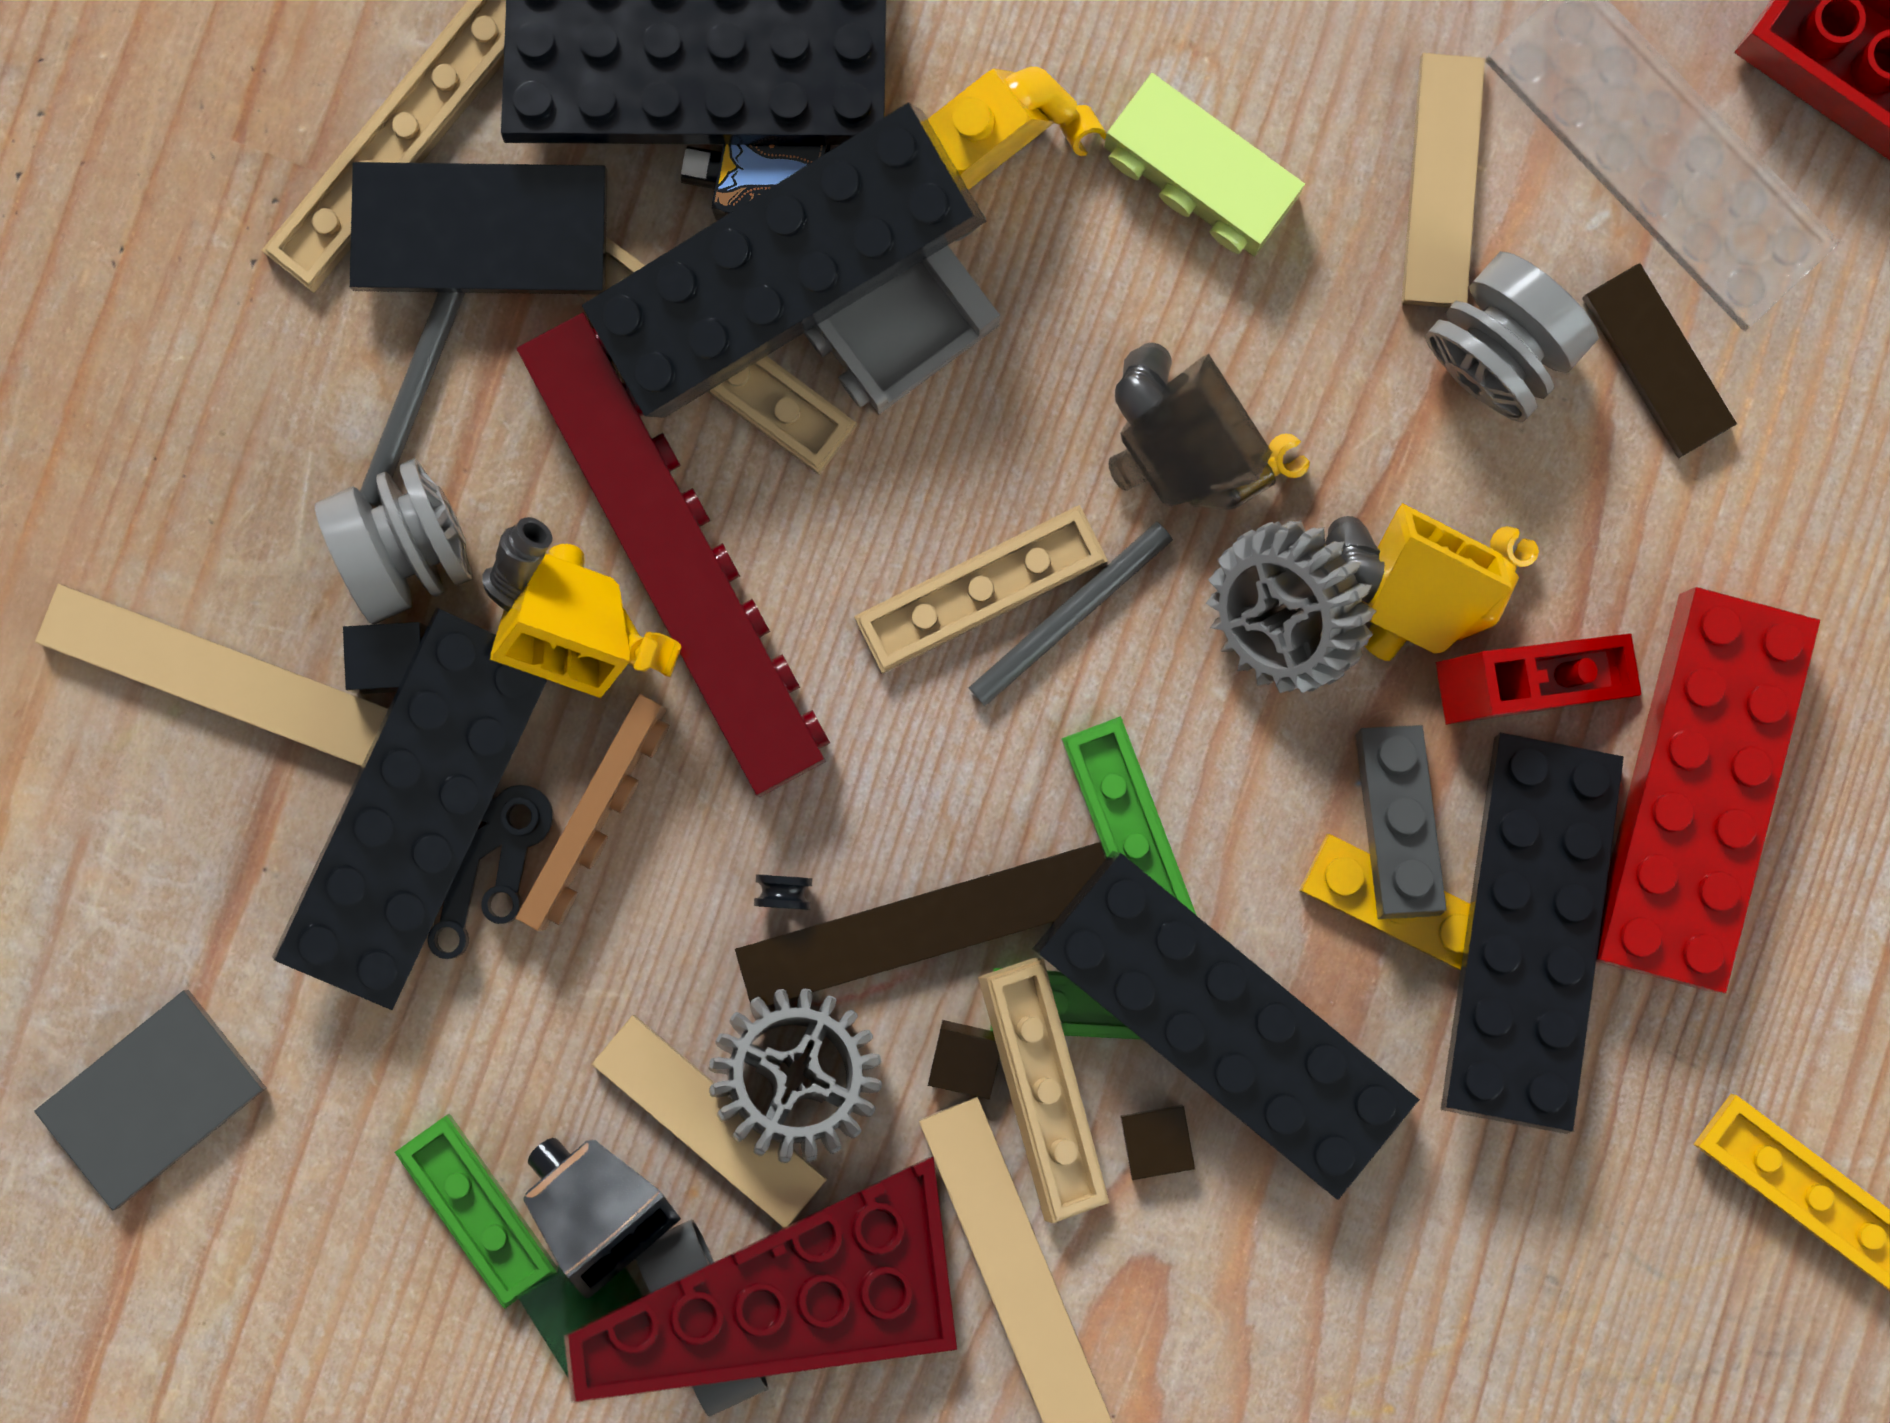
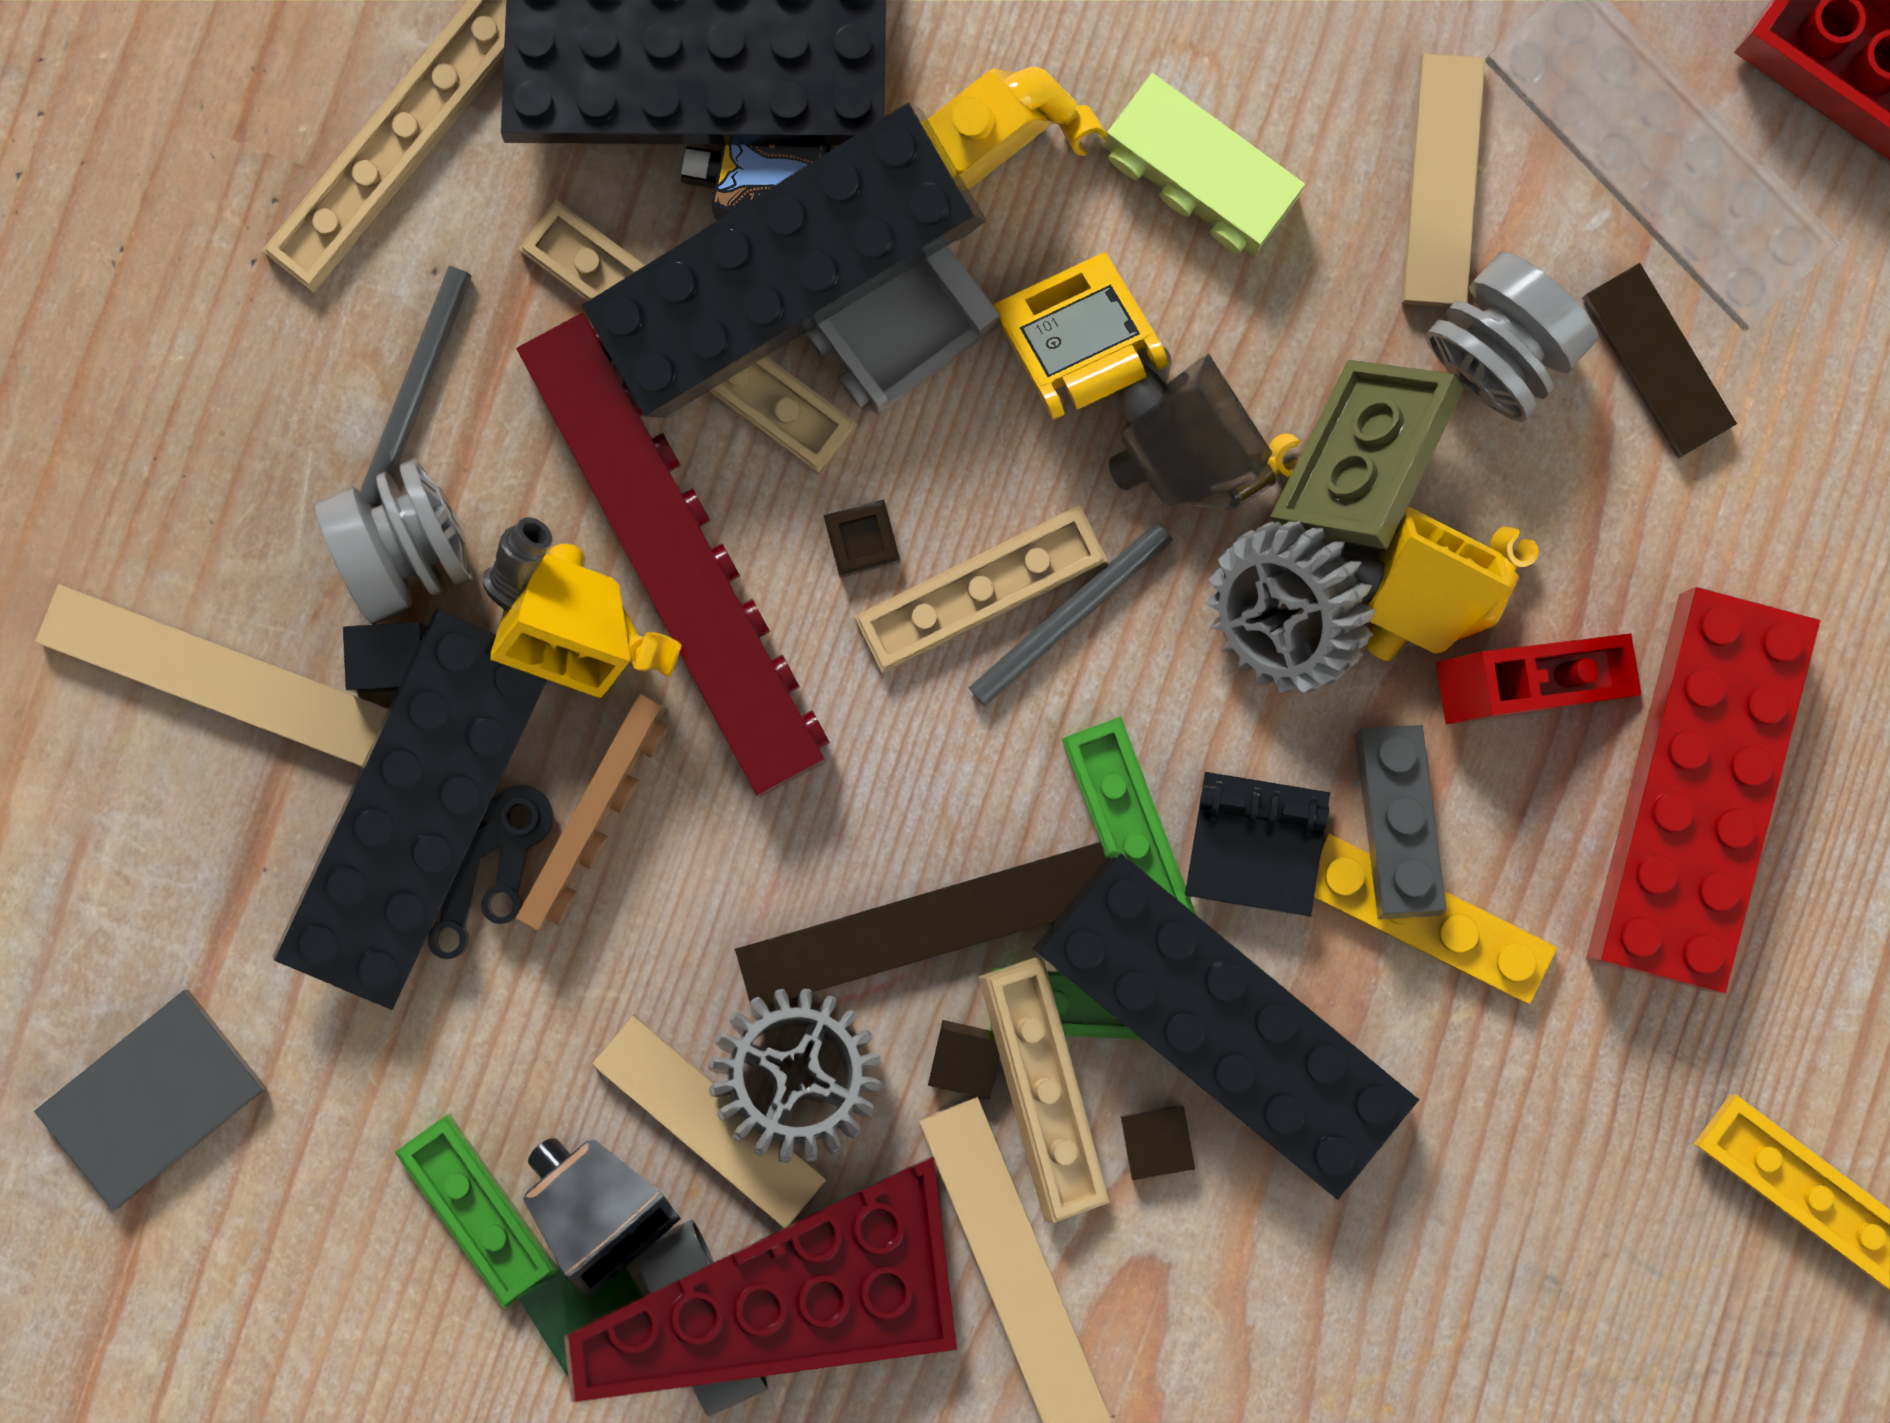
black tile [350,162,607,295] -> none
black bush [754,874,813,910] -> none
black plate [1440,732,1624,1134] -> none
none -> dark brown tile [823,499,901,578]
none -> yellow container [992,252,1169,420]
none -> black hinge [1185,772,1330,917]
none -> olive plate [1270,360,1464,549]

